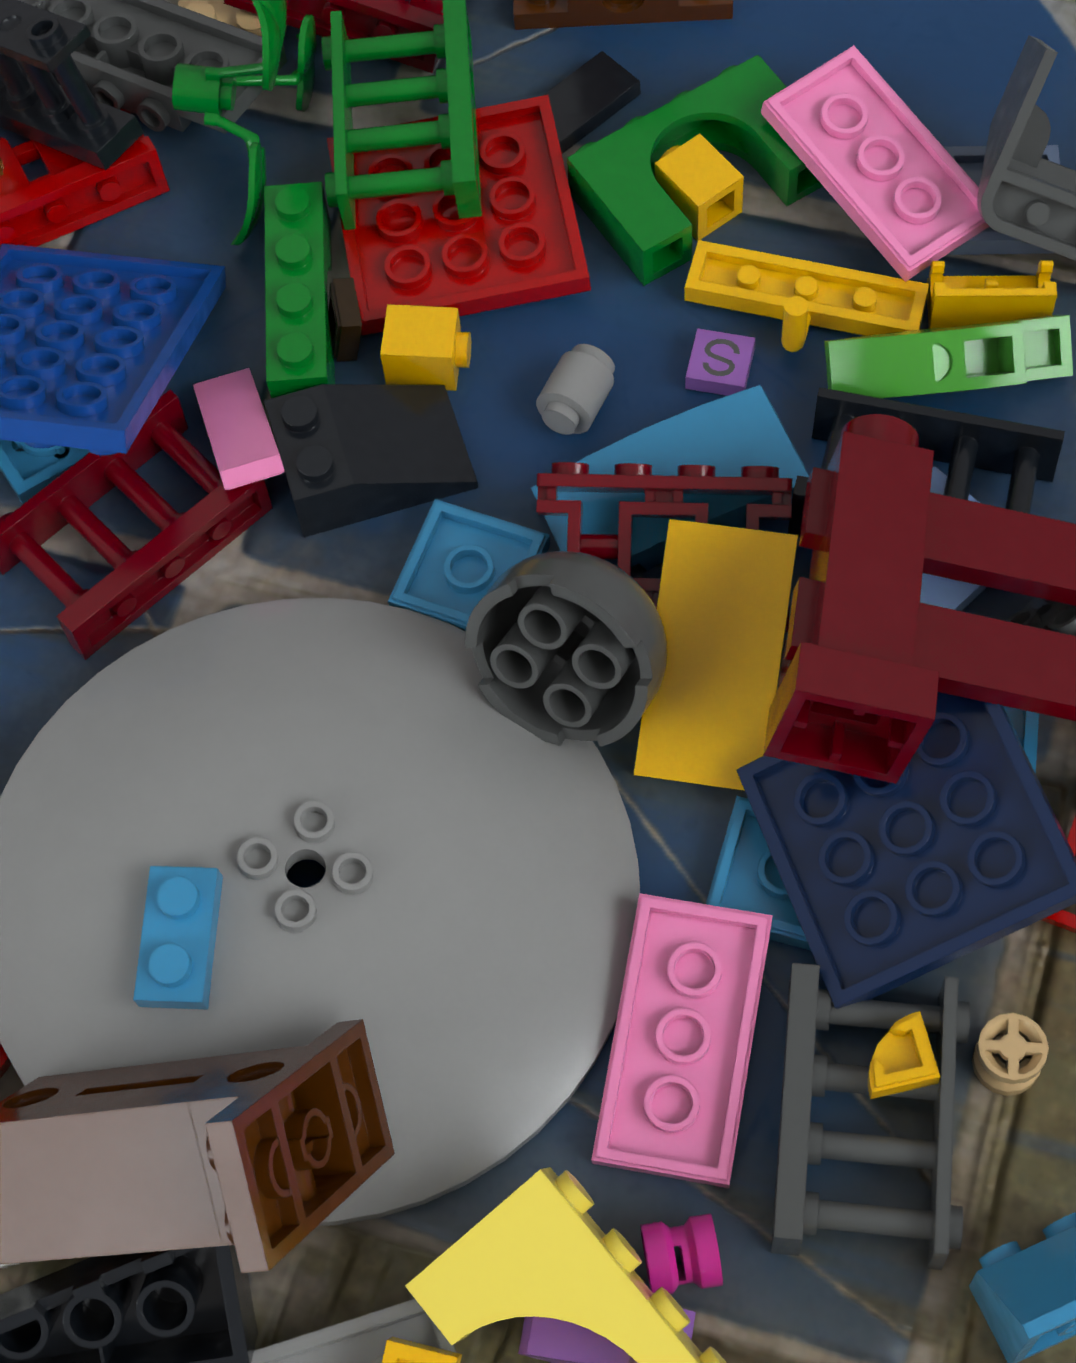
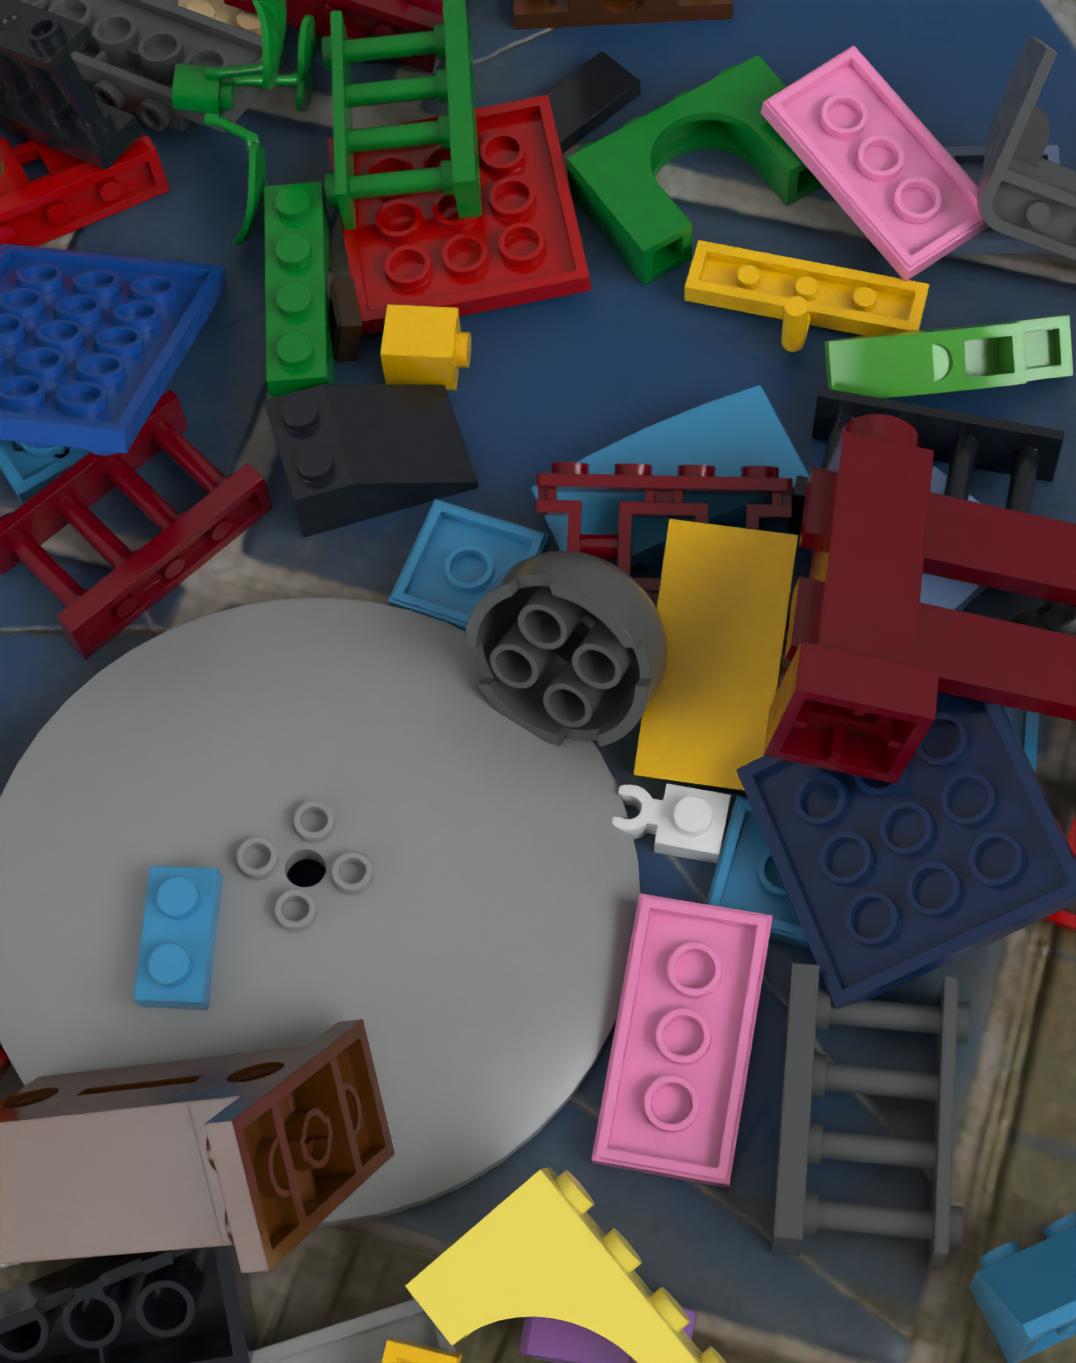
bright pink tile [193,368,285,490] -> none
light grey brick [536,344,615,435] -> none
dark pink wheel [640,1213,723,1294] -> none
yellow brick [655,133,744,242] -> none
medium lavender tile [685,328,756,396] -> none
yellow tile [868,1011,940,1099] -> none
yellow hinge [927,260,1057,328] -> none
tan wheel [972,1013,1049,1096] -> none
none -> white plate [612,784,731,864]

